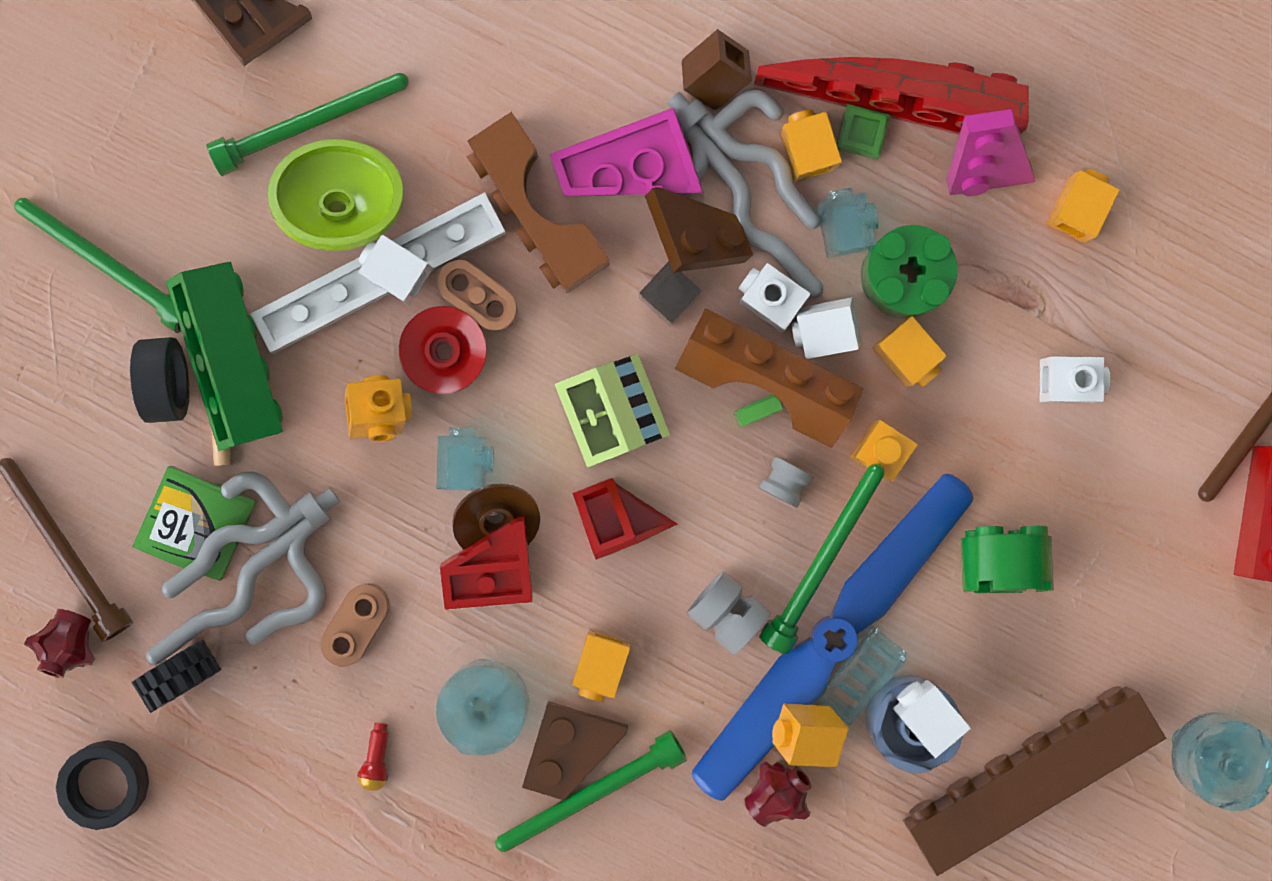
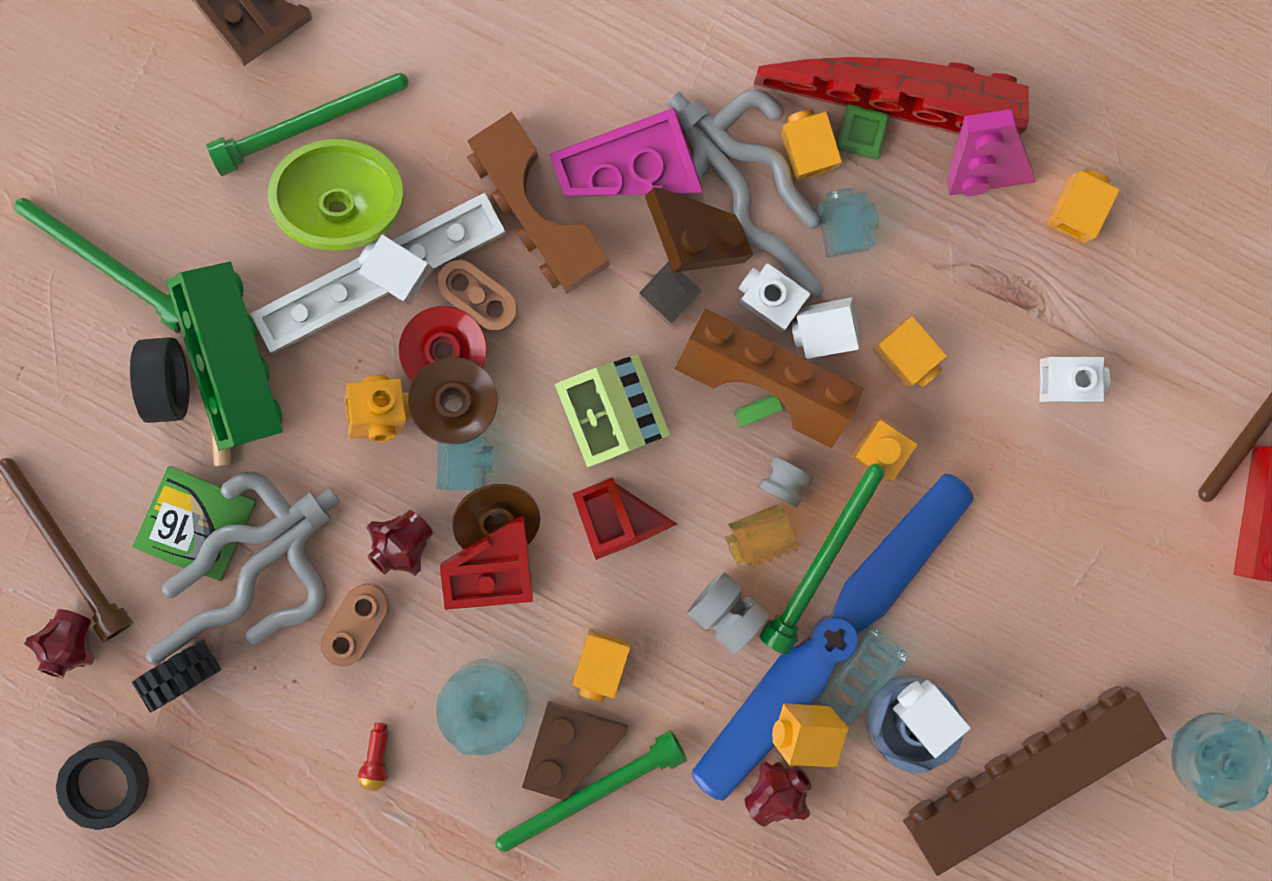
reddish brown panel [682,29,752,110] -> none
green brick [861,225,958,319] -> none
green brick [961,526,1054,593] -> none
none -> dark red rock [366,510,433,576]
none -> reddish brown dish [408,357,498,444]
none -> clear yellow brick [724,505,799,569]

